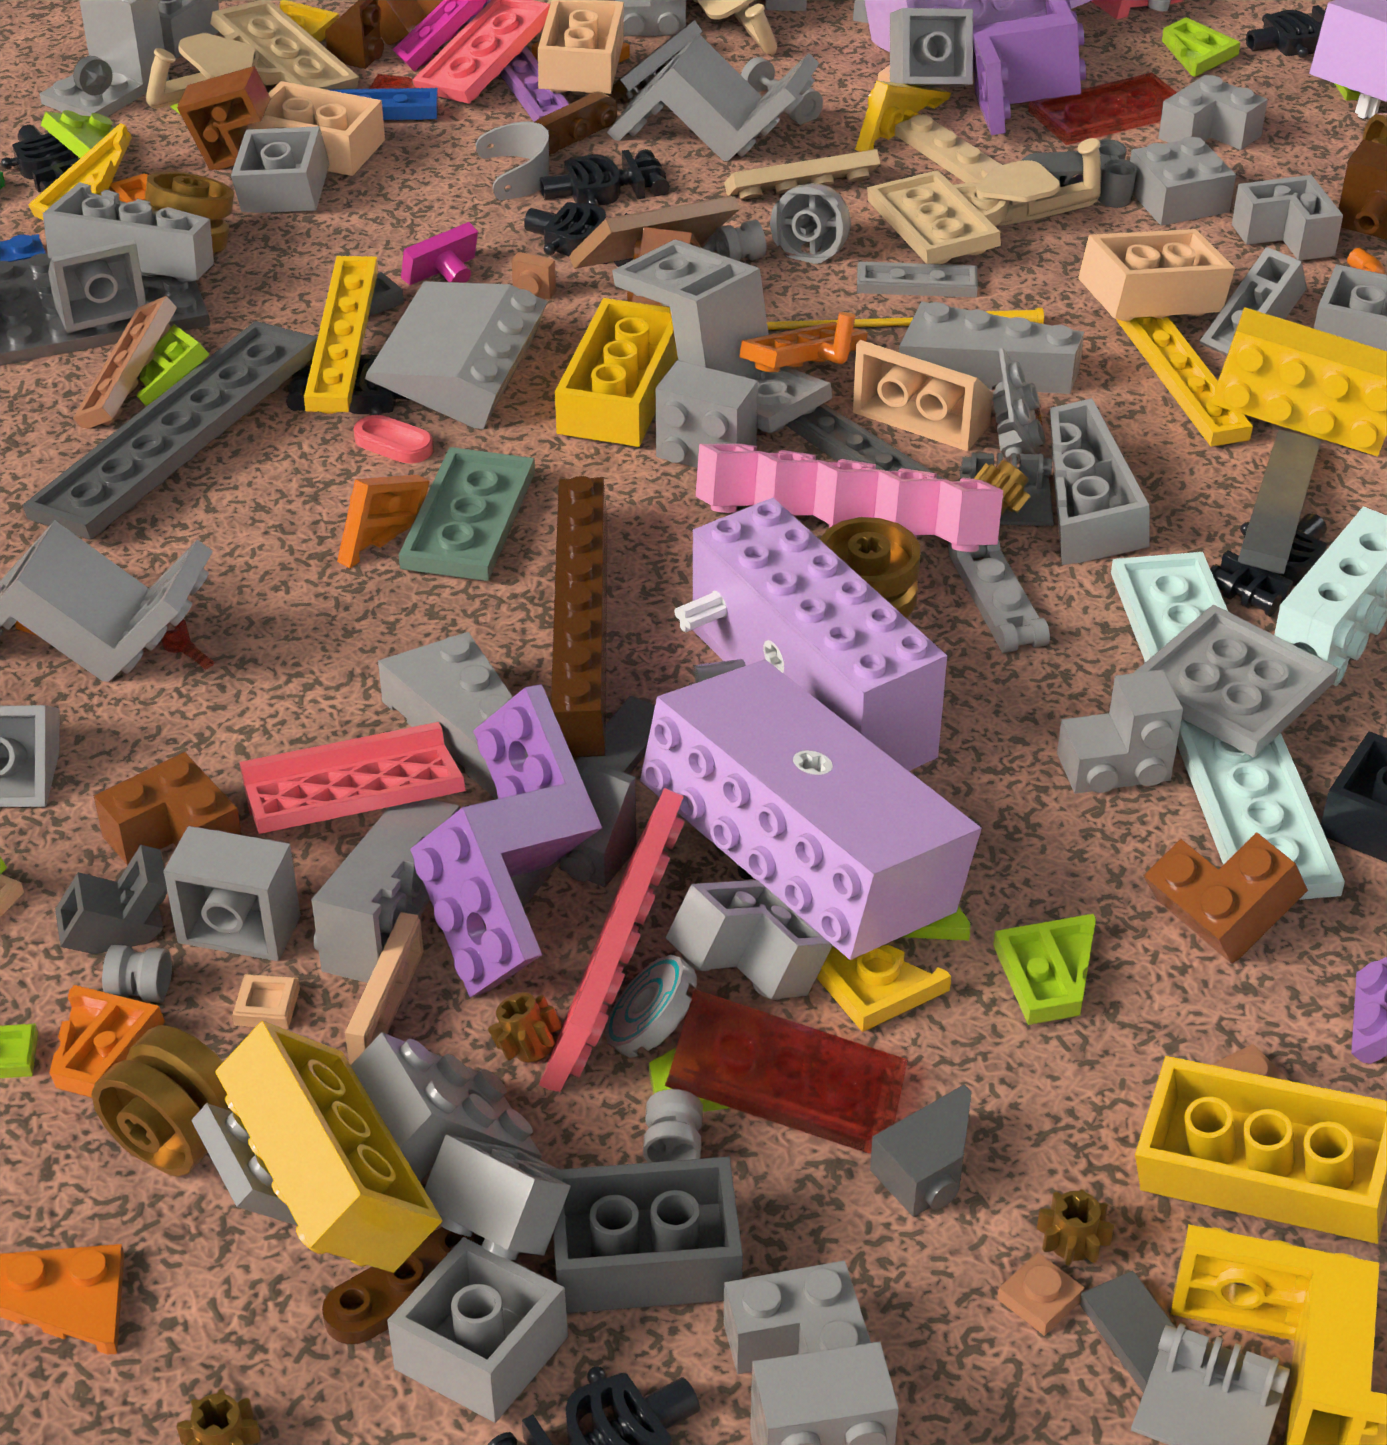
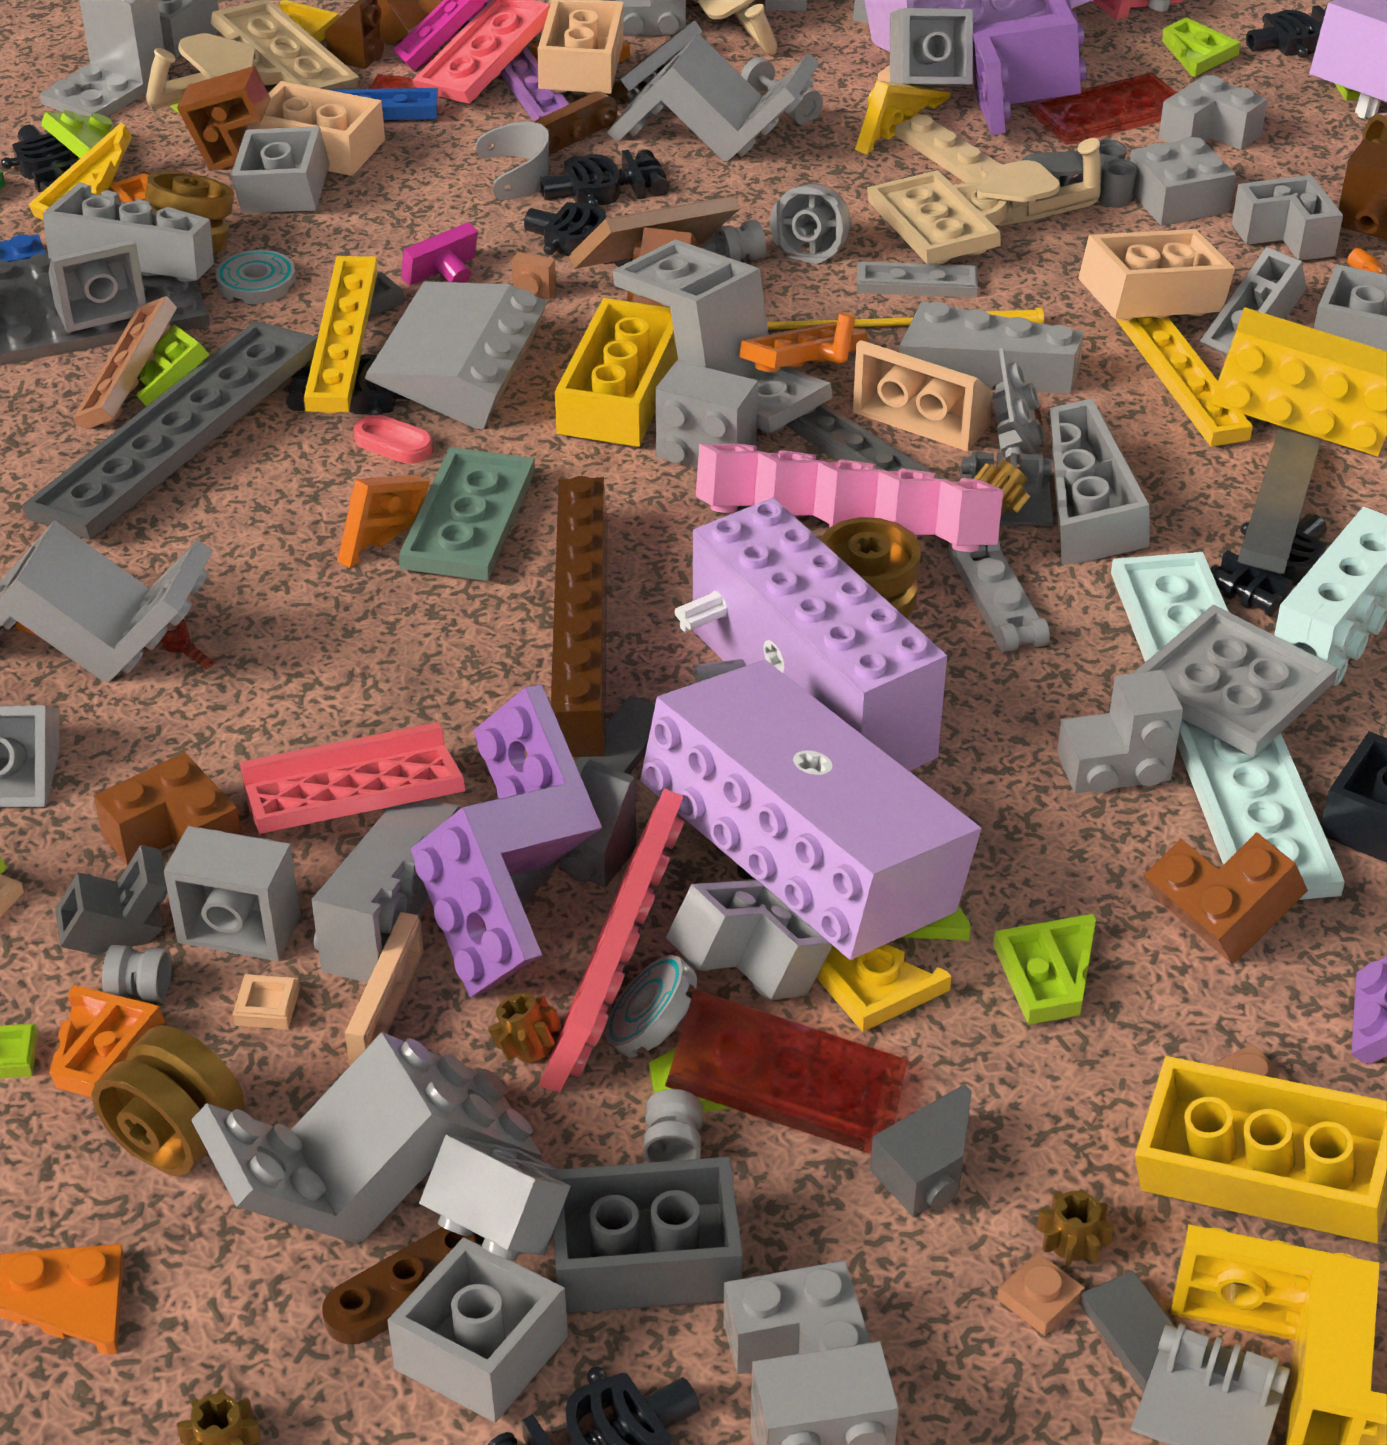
dark grey tile [73,56,113,95] -> none
yellow brick [215,1020,443,1273] -> none
light grey wedge [378,632,528,799] -> none
tan plate [724,149,880,200] -> none
none -> light grey tile [215,250,297,304]

